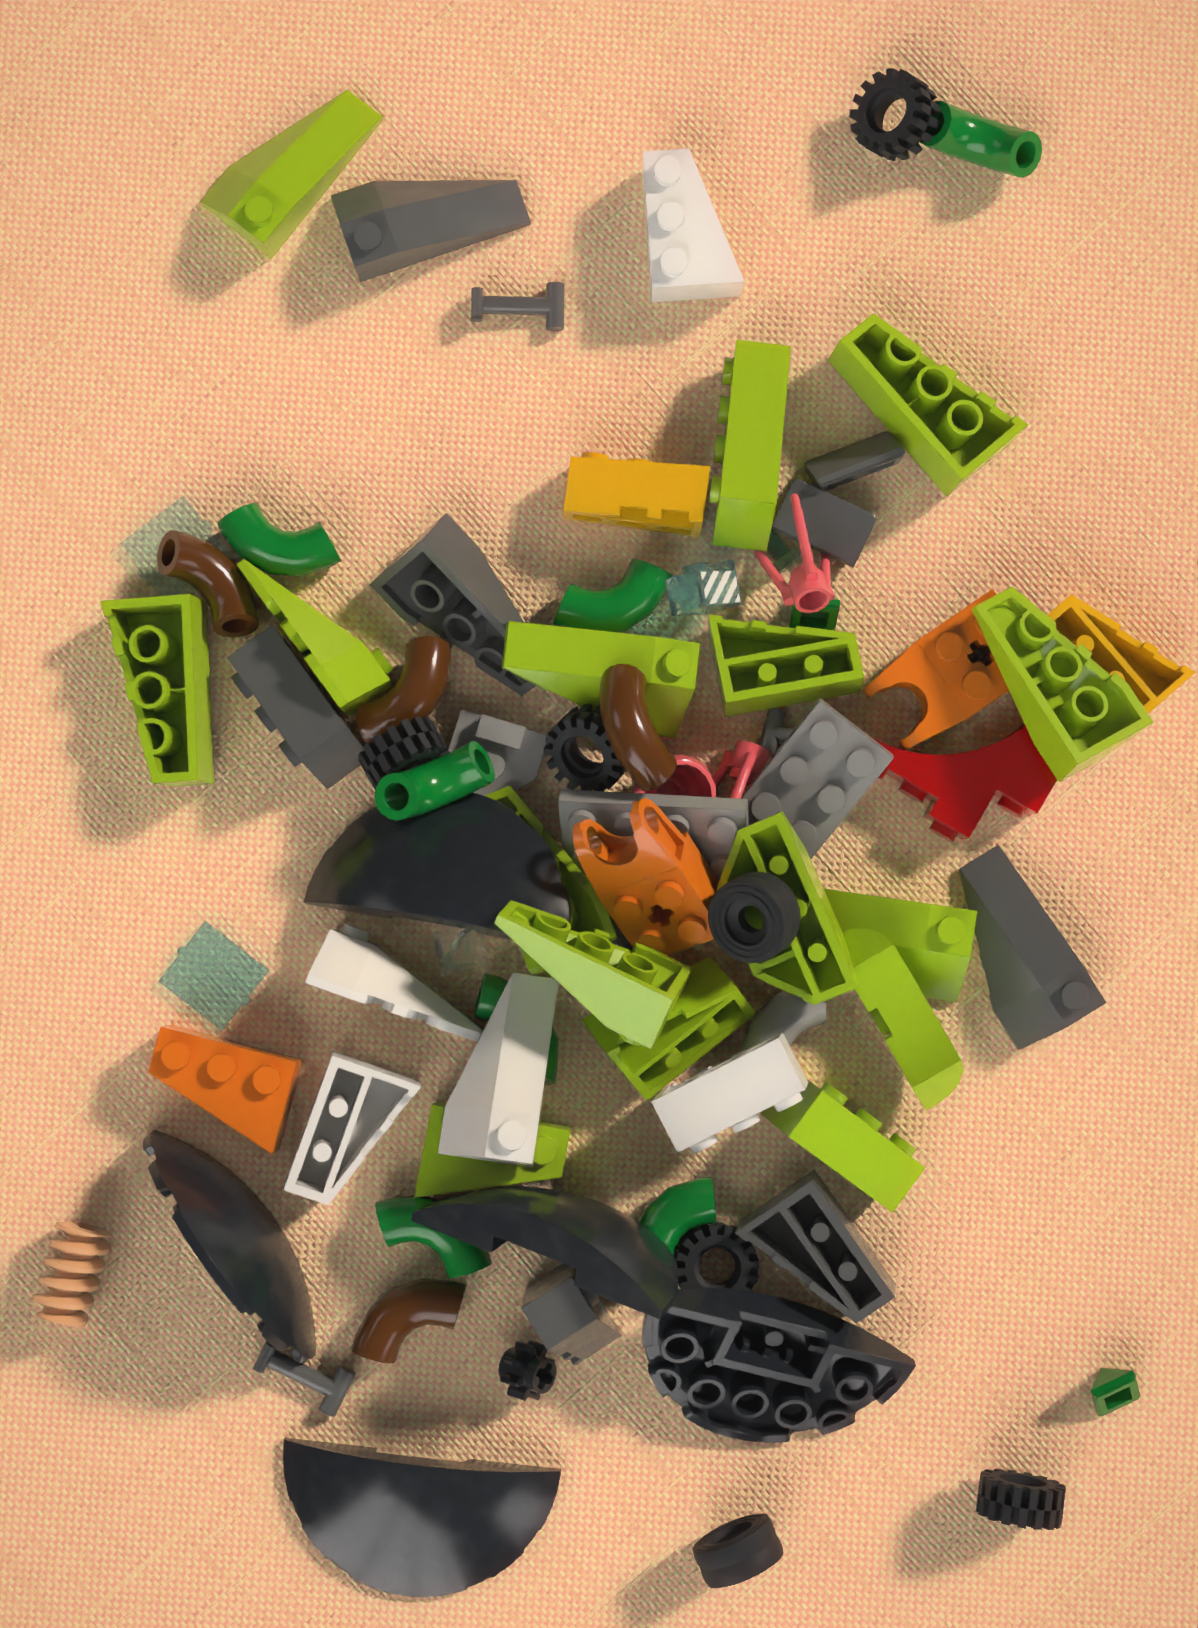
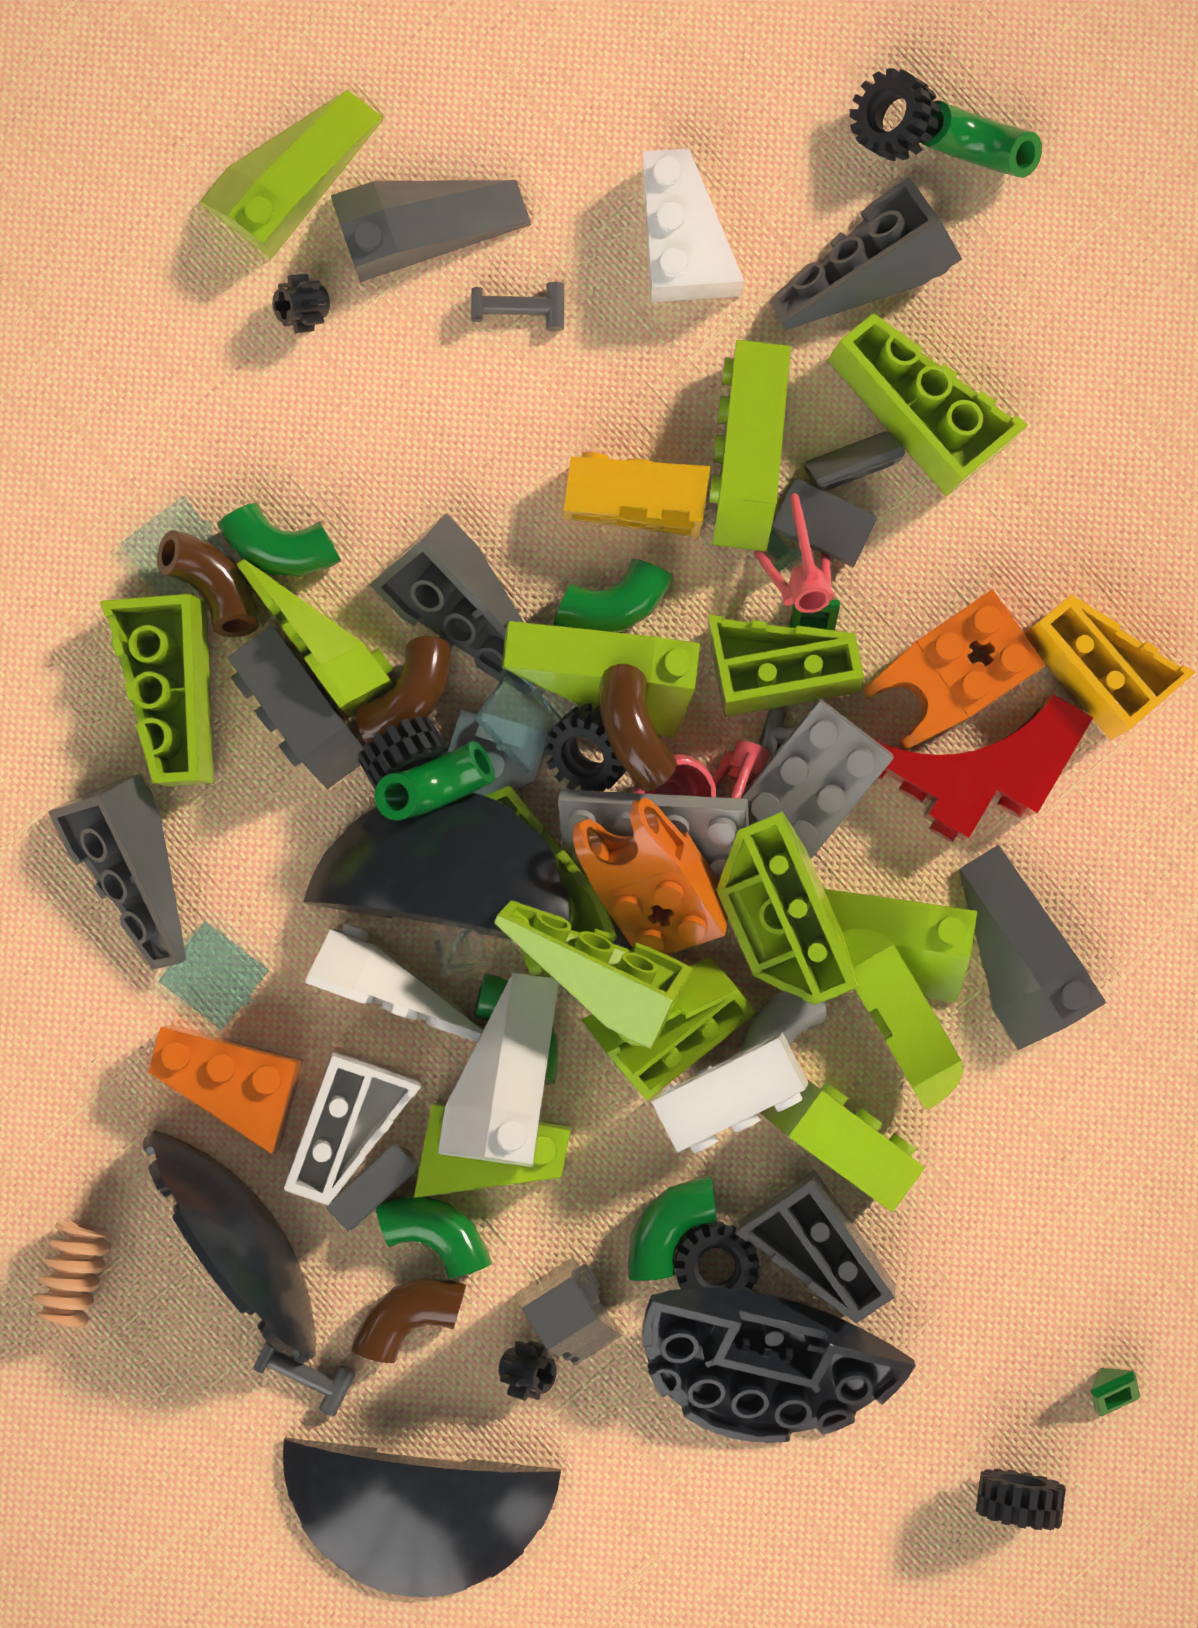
black brick [412,1186,679,1319] -> none
clear light blue brick [665,560,742,617] -> none
black tyre [692,1514,784,1588] -> none
black tyre [708,872,801,963] -> none
lime wedge [972,586,1154,783] -> none
none -> dark grey wedge [48,773,187,969]
none -> black gear [272,274,330,334]
none -> dark grey slope [327,1144,417,1231]
none -> clear light blue piece [474,671,562,774]
none -> dark grey wedge [769,177,962,330]

